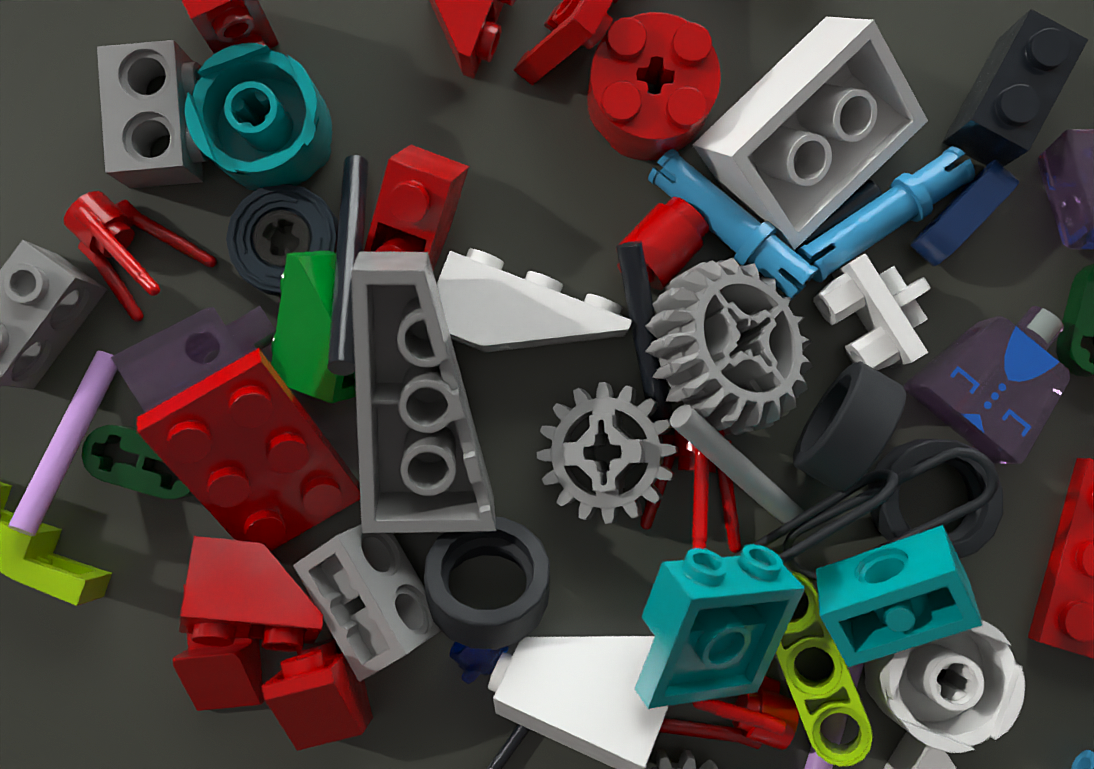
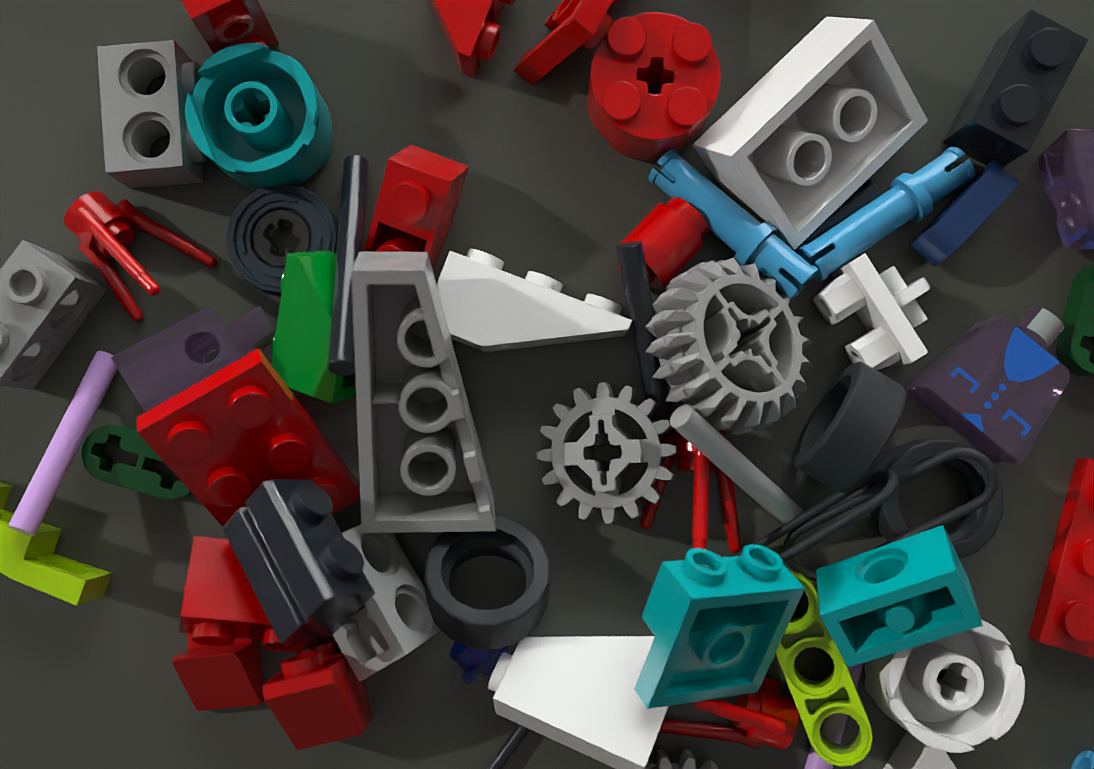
none -> black brick [222,479,375,647]

